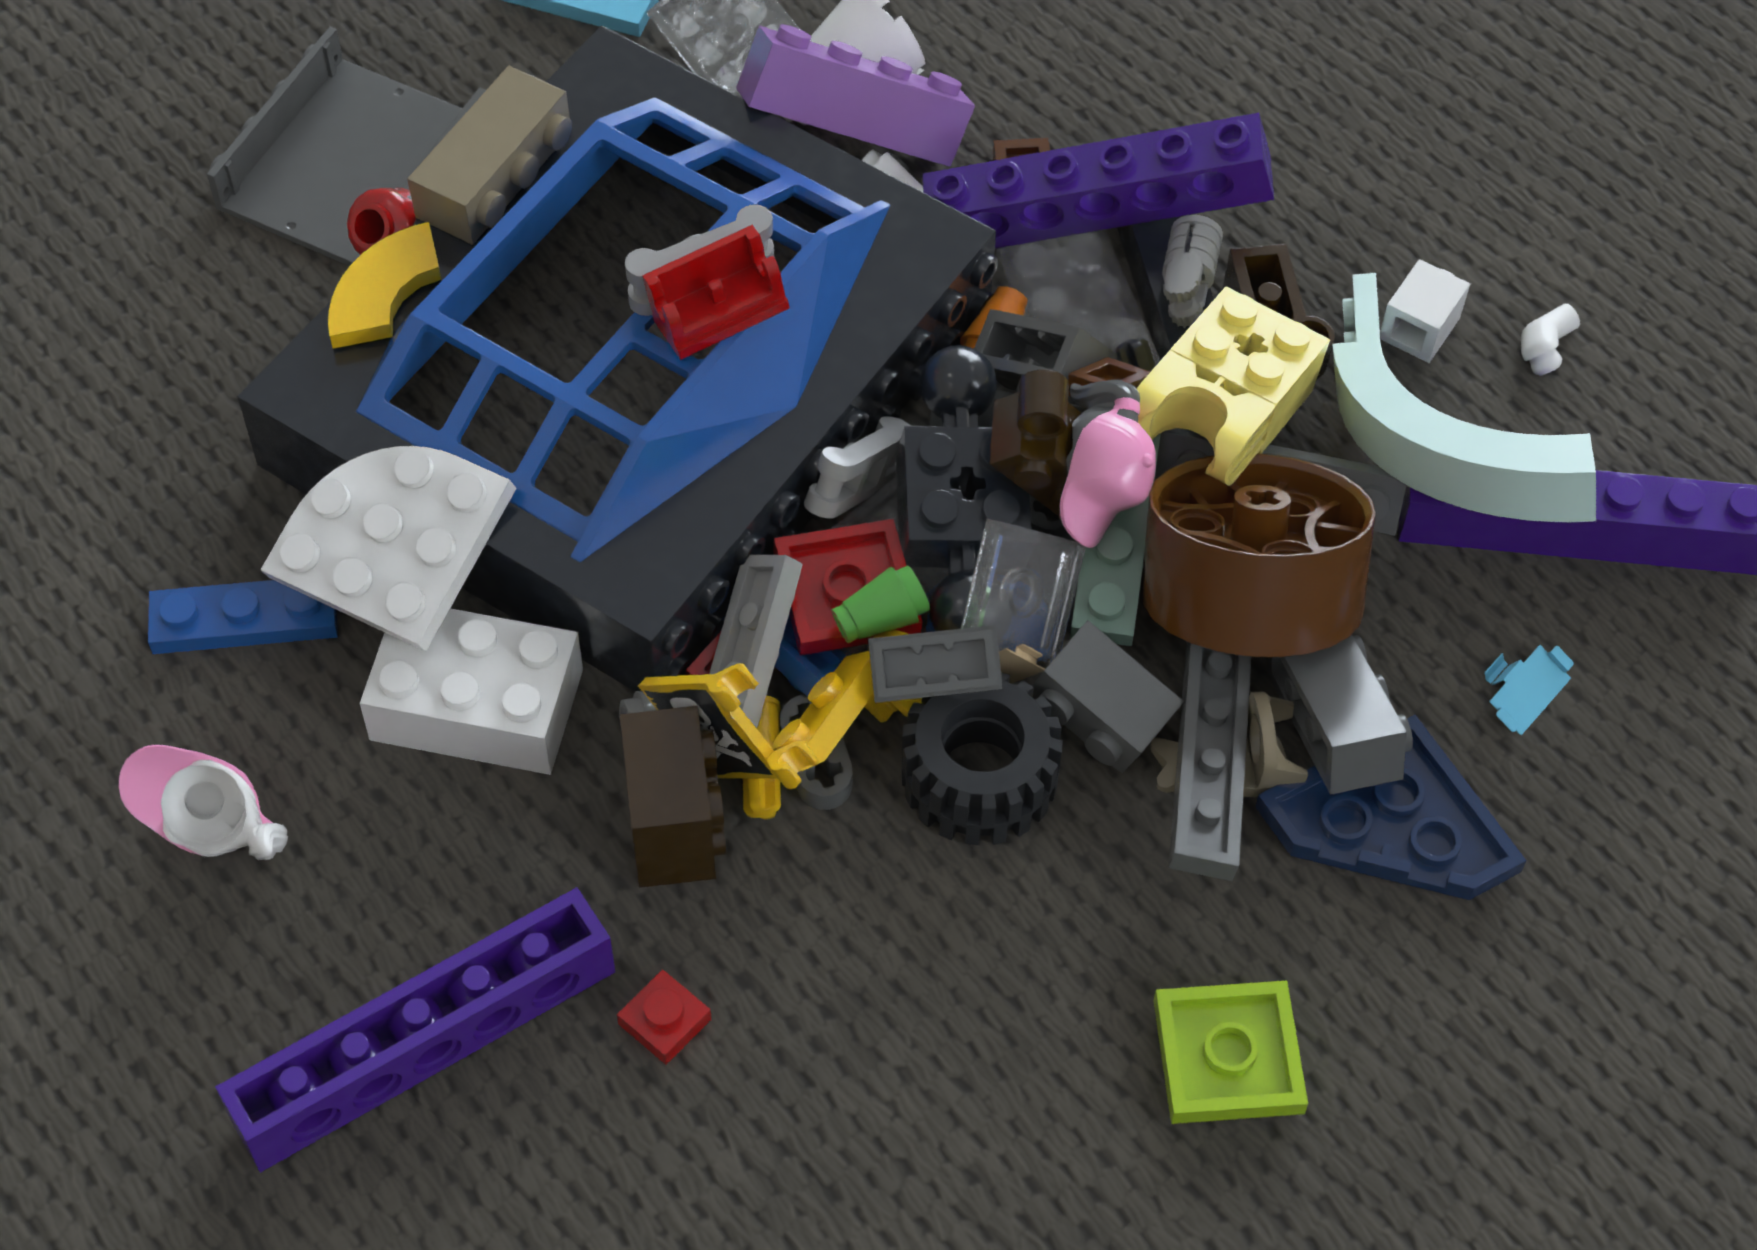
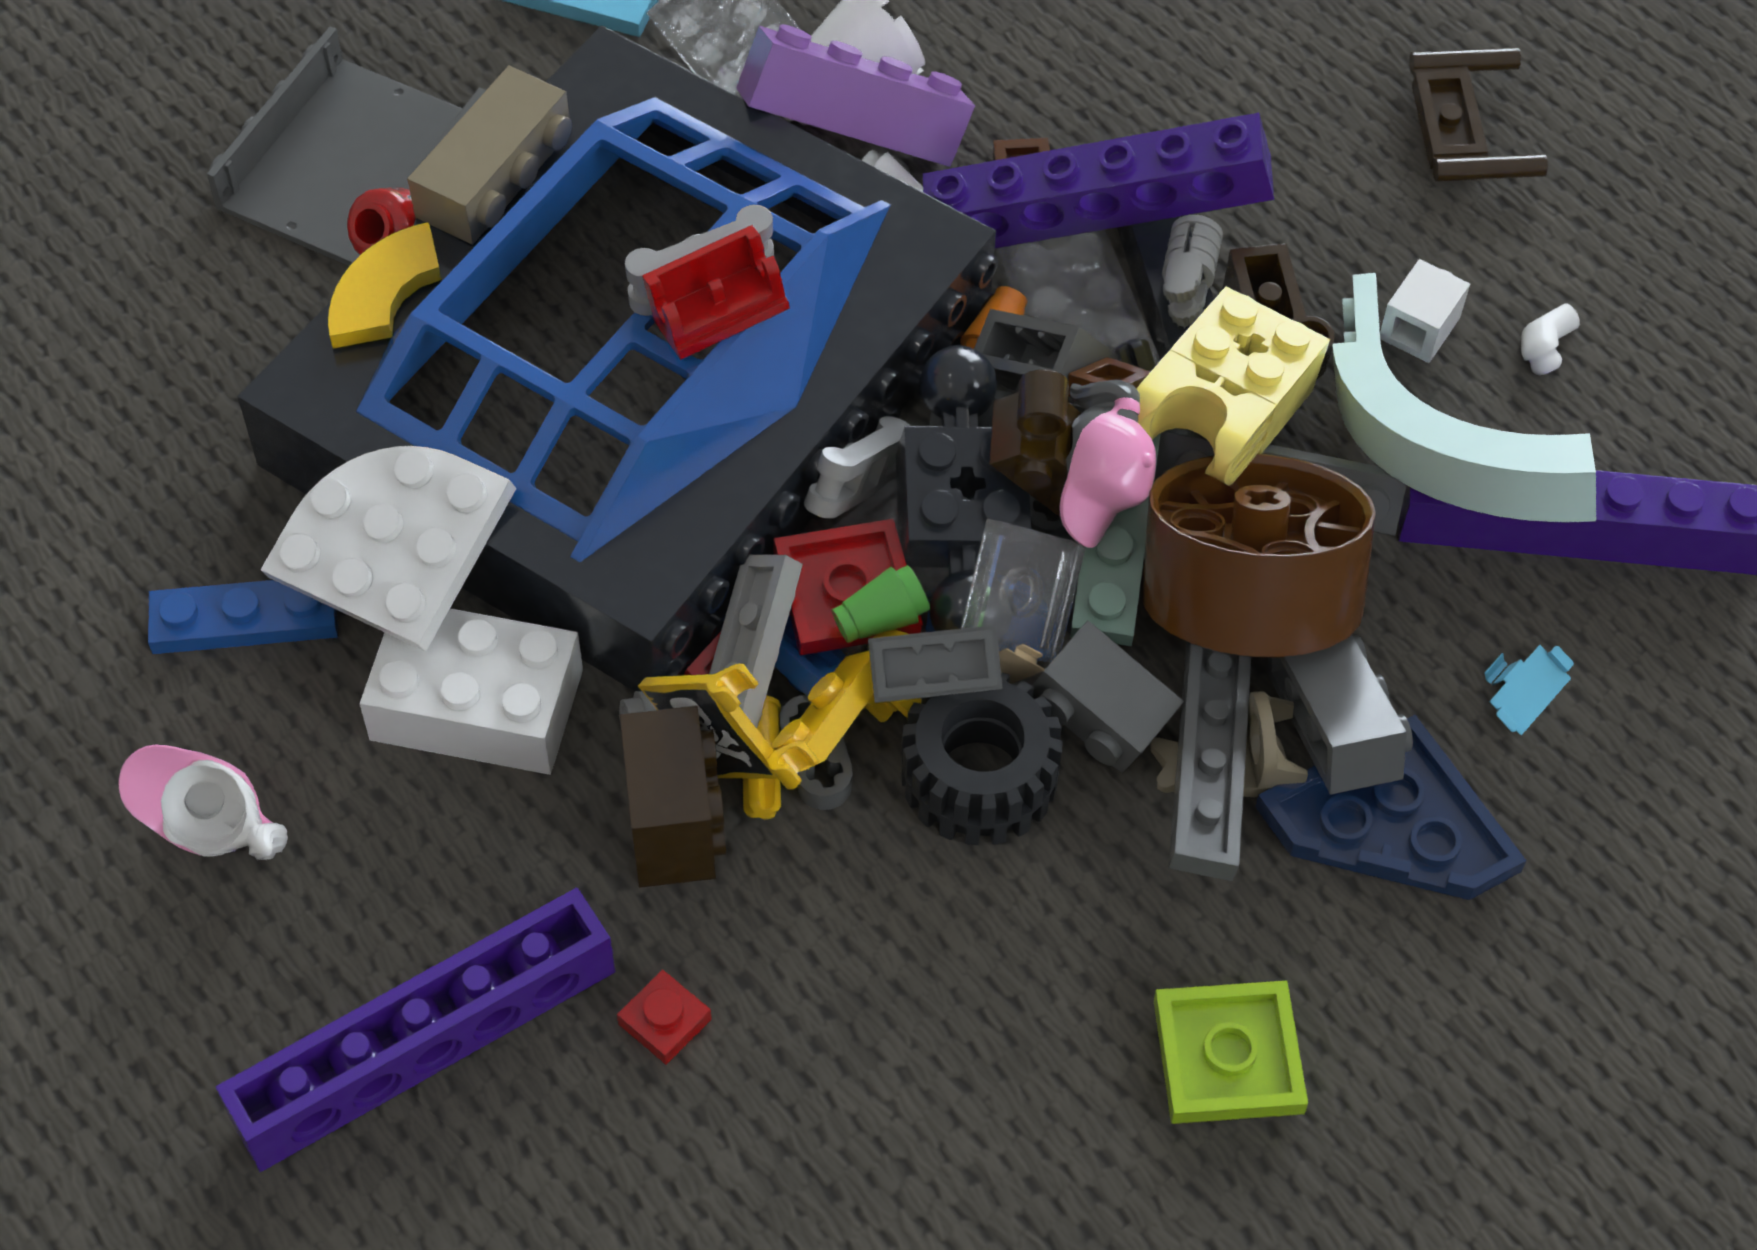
none -> dark brown plate [1409,48,1548,182]

